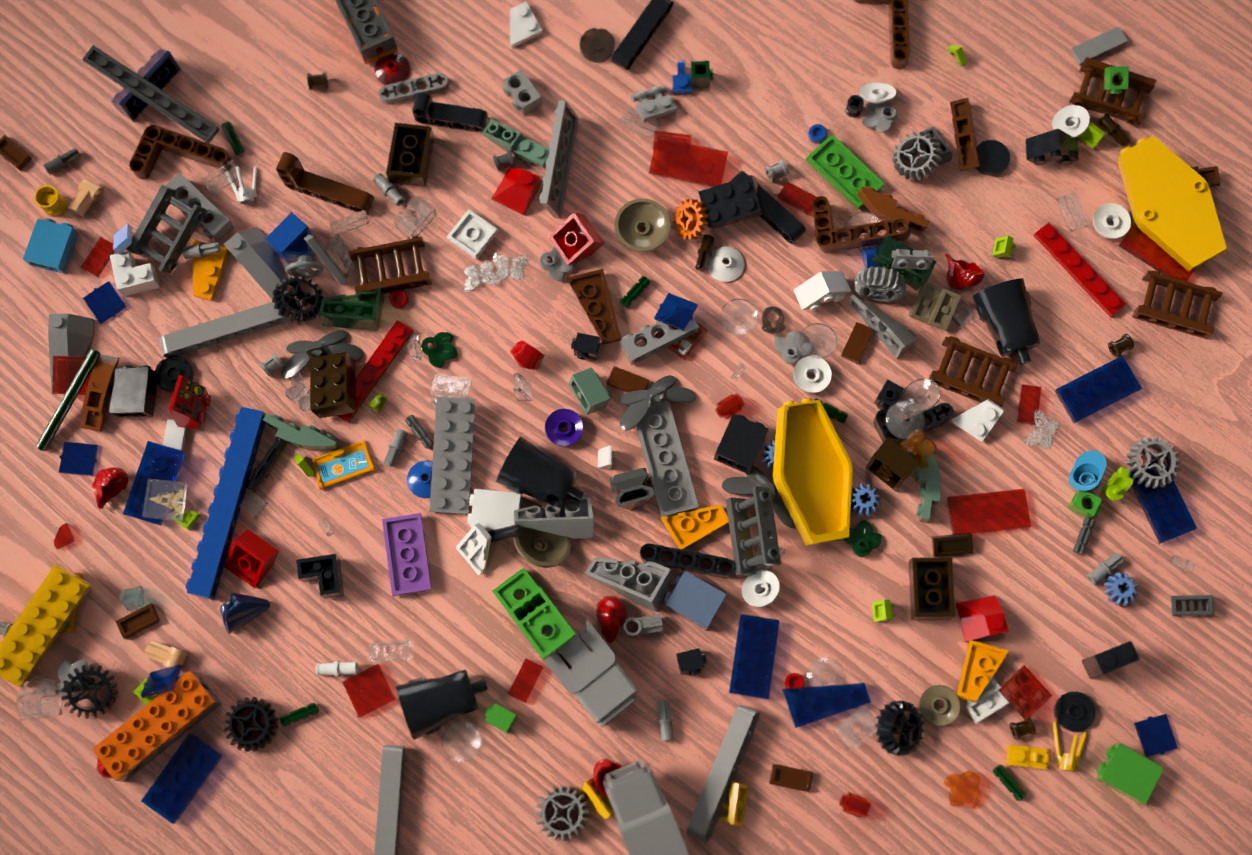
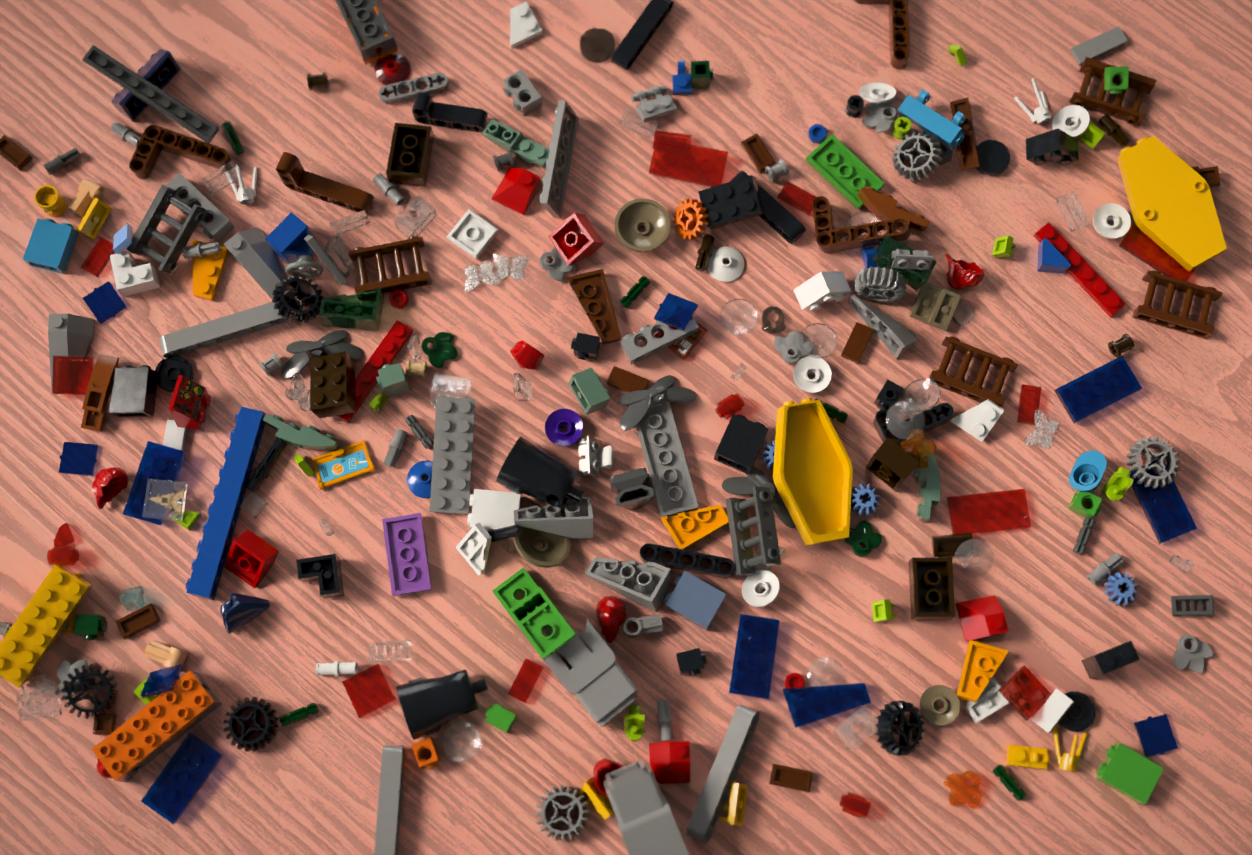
dark green axle [36,349,101,451] -> none
black torso [973,278,1040,365] -> none
dark brown bush [1009,717,1036,740] -> none
none -> clear red brick [47,546,79,566]
none -> dark green brick [74,614,107,640]
none -> yellow plate [77,198,112,240]
none -> reddish brown tile [93,714,117,735]
none -> light grey axle [111,122,141,148]
none -> sand green brick [376,363,411,398]
none -> tan bush [405,360,428,378]
none -> orange brick [411,737,441,770]
none -> light grey hinge [578,436,600,477]
none -> lime hips [624,705,645,742]
none -> red slope [649,741,690,784]
none -> reddish brown tile [741,133,776,173]
none -> lime bush [892,117,912,139]
none -> dark azure brick [898,89,966,149]
none -> clear dish [955,539,994,578]
none -> white plant [1014,78,1052,125]
none -> white tile [1032,689,1074,733]
none -> blue slope [1037,238,1071,274]
none -> light grey plate [1173,635,1213,673]

